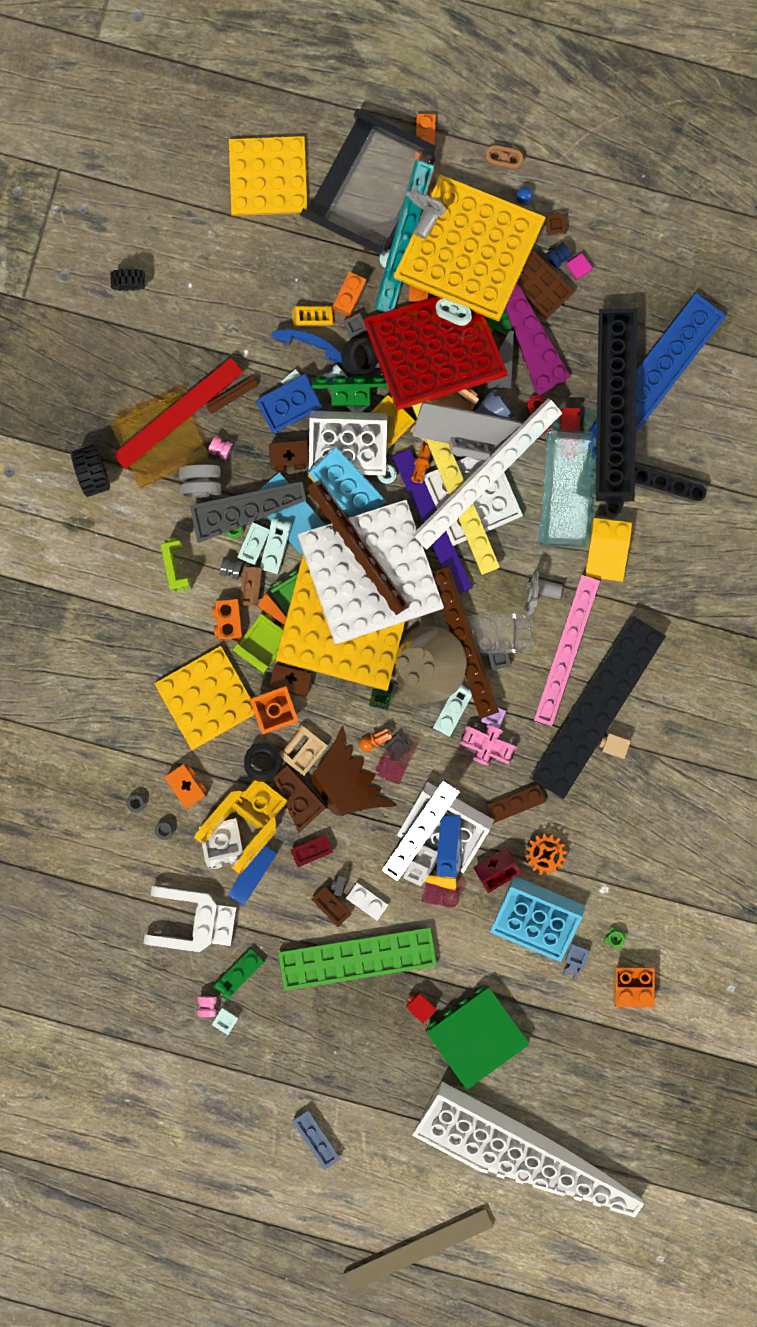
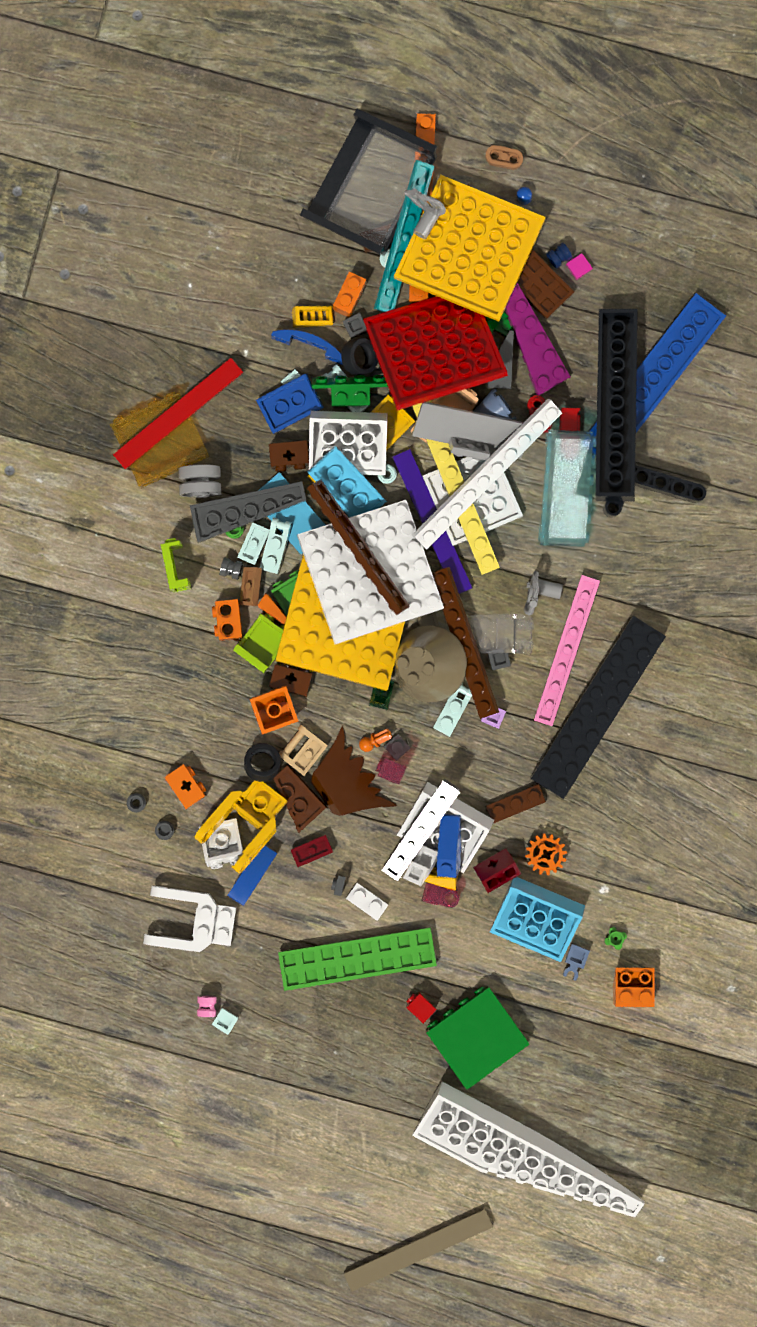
black tyre [71,444,110,497] -> none
black tyre [110,268,145,291] -> none
yellow plate [154,646,254,750] -> none
reddish brown axle [206,377,258,414] -> none
bright pink wheel [208,436,233,461] -> none
green plate [213,948,265,1001] -> none
yellow plate [229,136,307,216] -> none
sand blue plate [292,1110,341,1170] -> none
reddish brown plate [311,886,352,927] -> none
orange pin [411,444,431,483] -> none
light aqua plate [436,298,472,326] -> none
bright pink axle [459,724,517,766] -> none
reddish brown plate [545,214,566,236] -> none
yellow slope [585,518,632,582] -> none
tan brick [599,733,631,759] -> none

